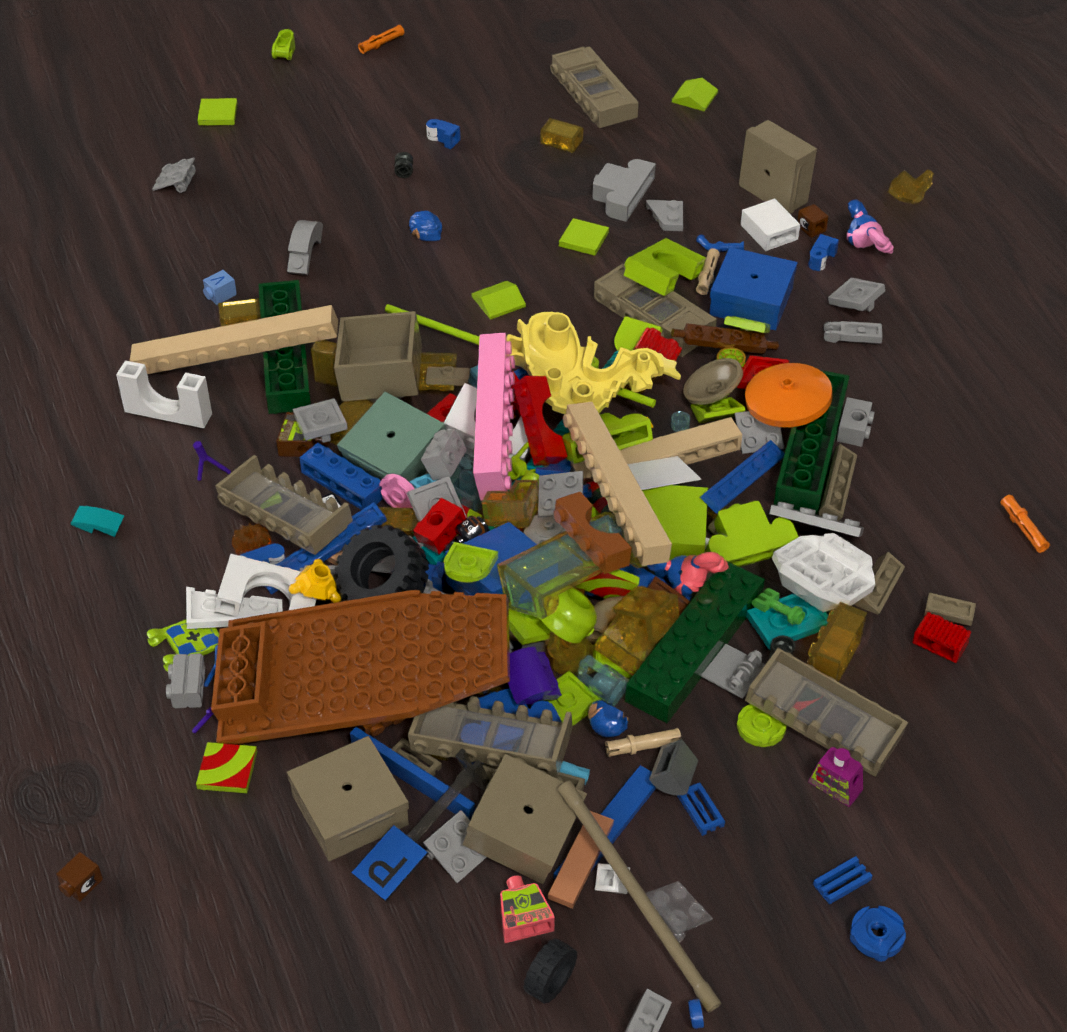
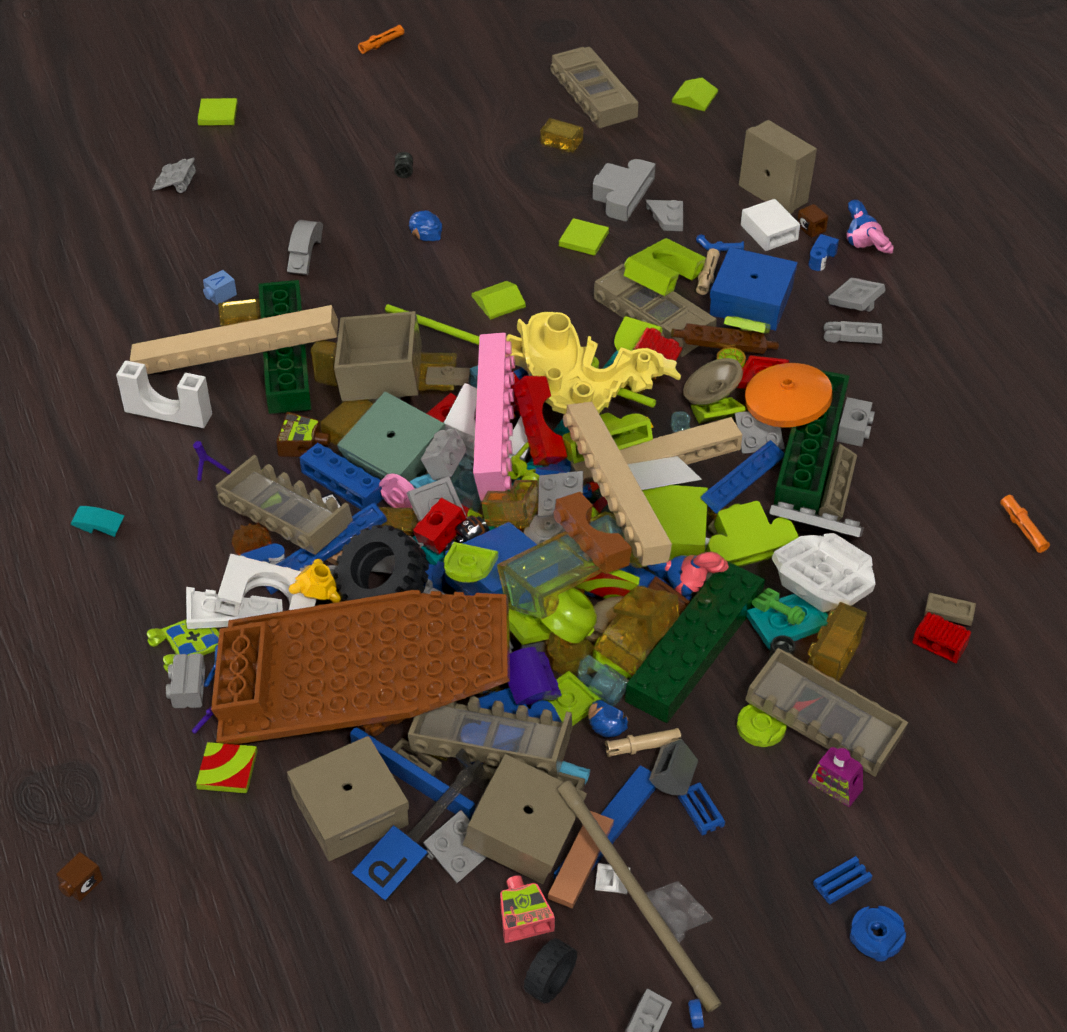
lime piece [272,29,296,60] -> none
light grey hinge [293,398,348,443] -> none
blue leg [426,119,461,149] -> none
light grey hinge [701,644,766,699] -> none
dark tan slope [854,552,905,615] -> none
clear yellow brick [888,169,934,204] -> none

